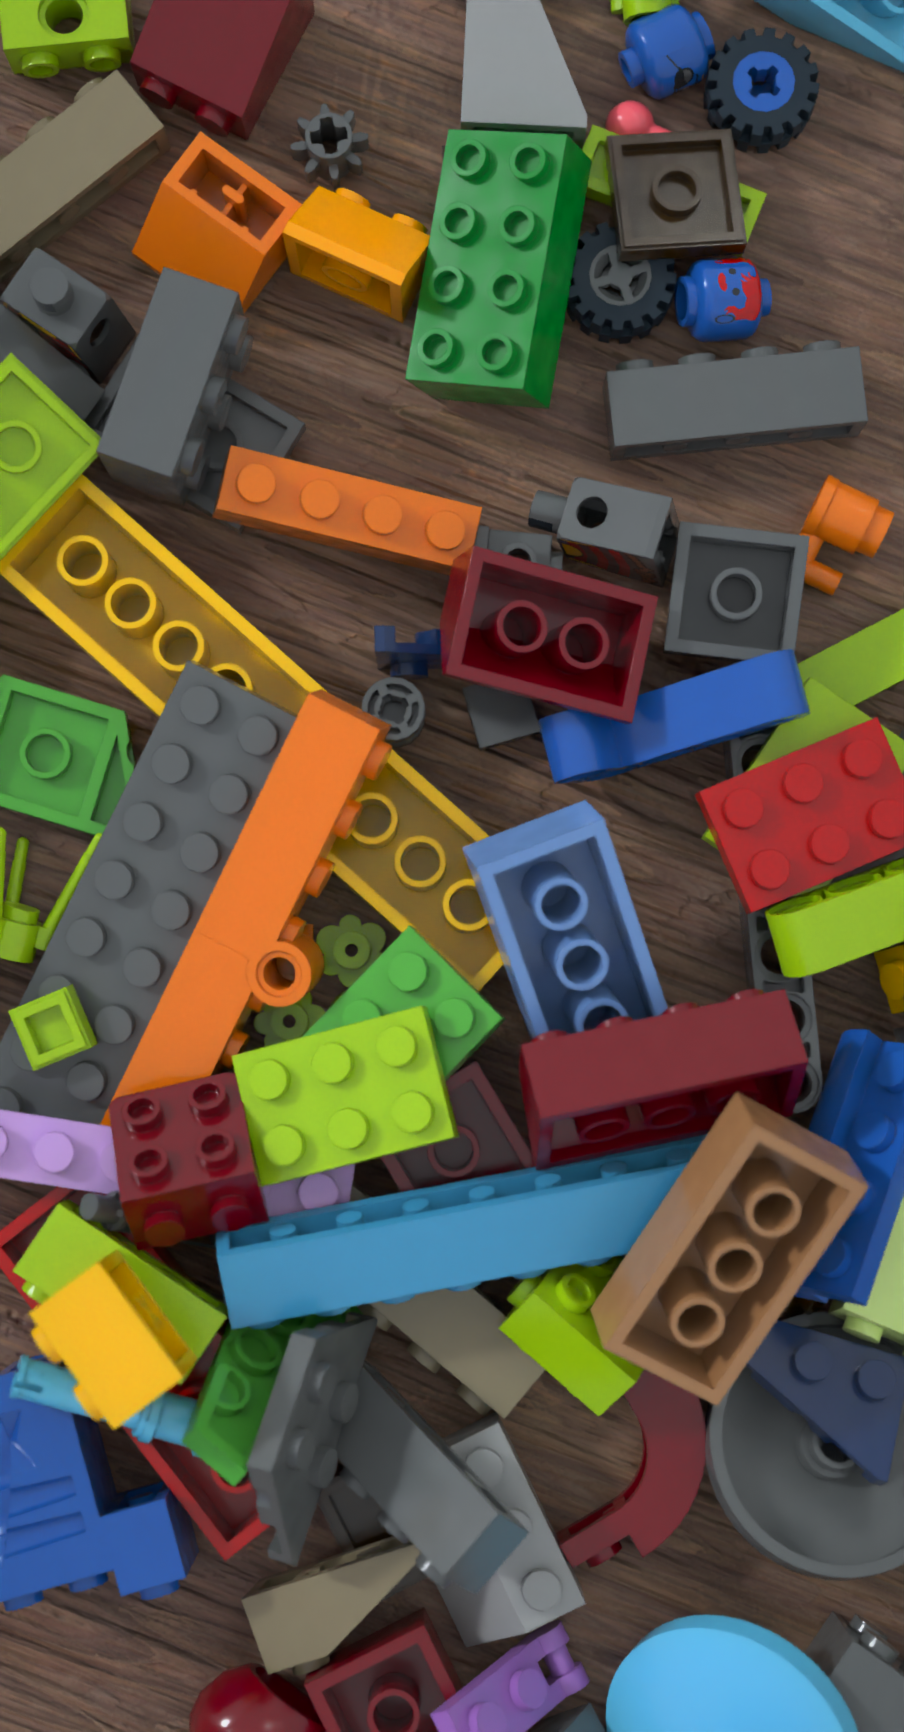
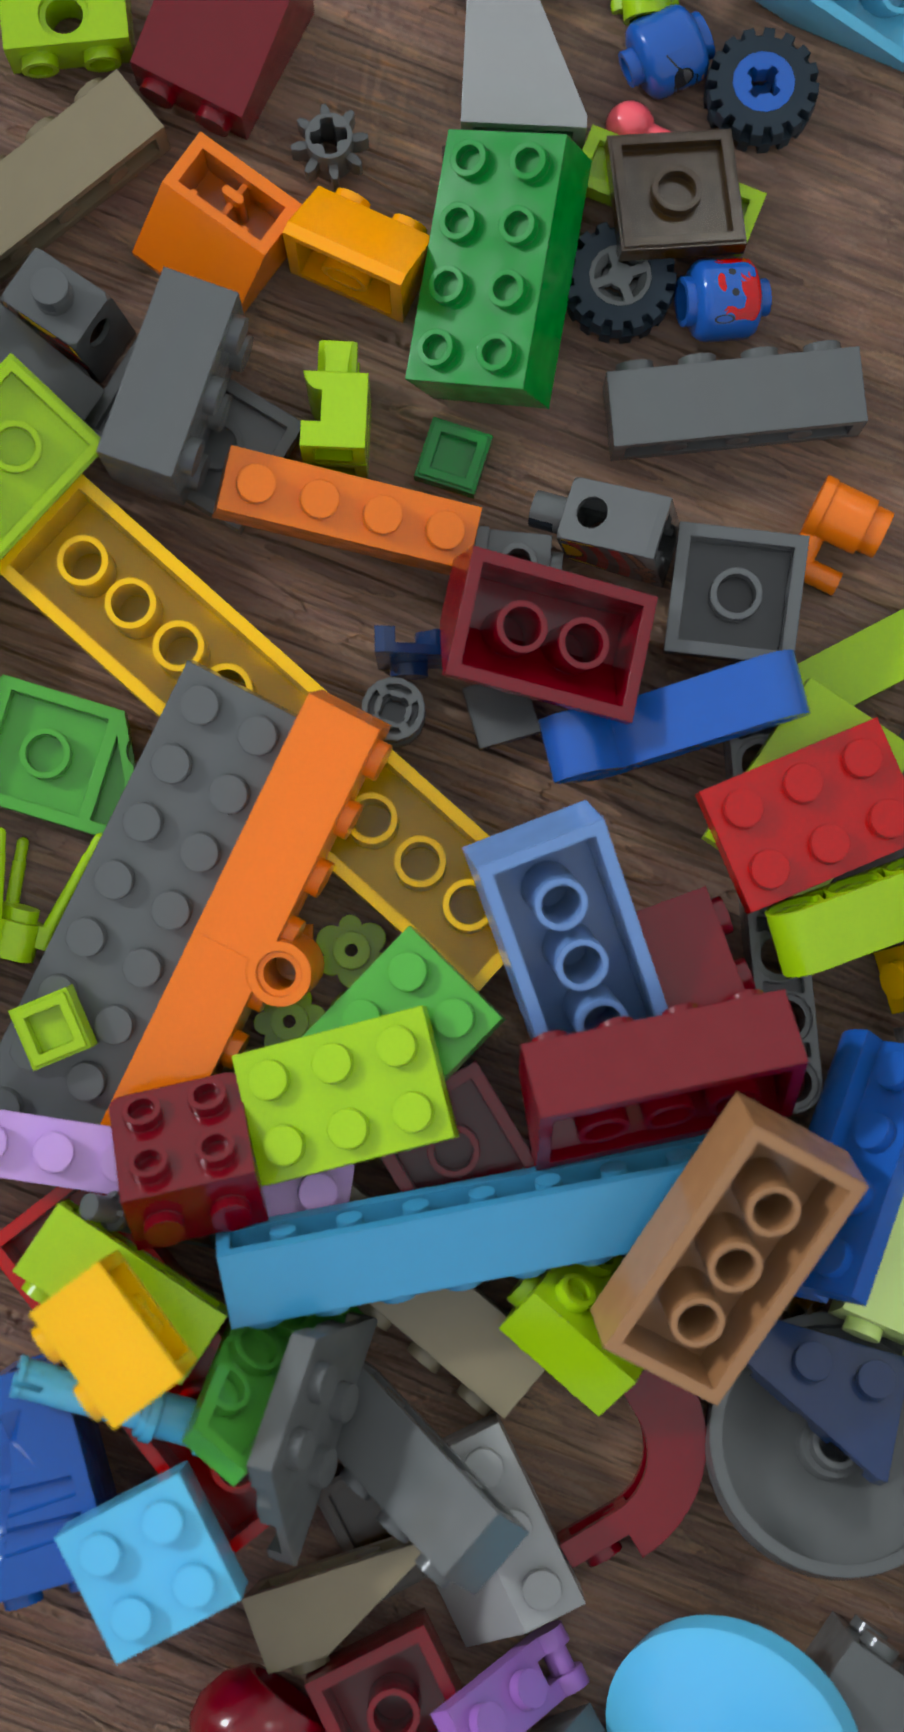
none -> medium azure brick [54,1460,248,1665]
none -> lime hips [299,340,372,479]
none -> green tile [414,417,493,499]
none -> dark red brick [636,886,756,1008]

